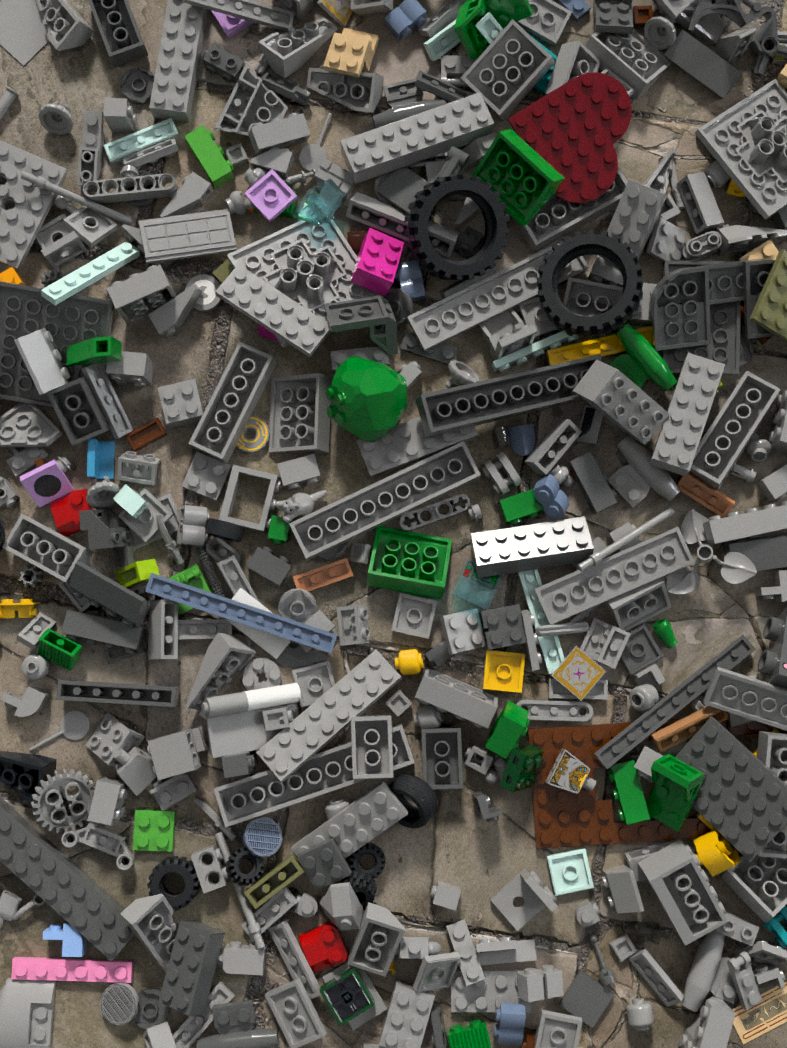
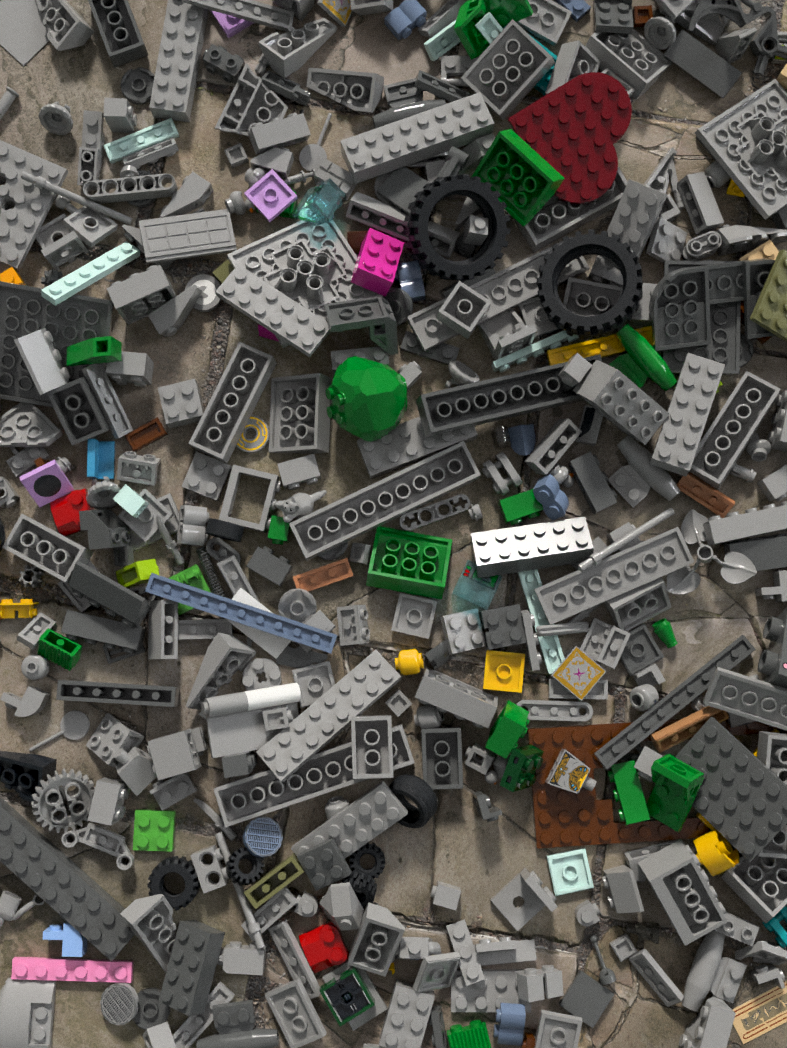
bright green brick [184,125,234,189] -> none
tan bracket [323,28,379,78] -> none
light grey head [626,998,654,1031] -> none
light grey plate [727,951,762,1010] -> none
none -> light grey brick [436,281,491,339]
none -> light grey brick [463,215,488,246]
none -> light grey brick [558,353,592,387]

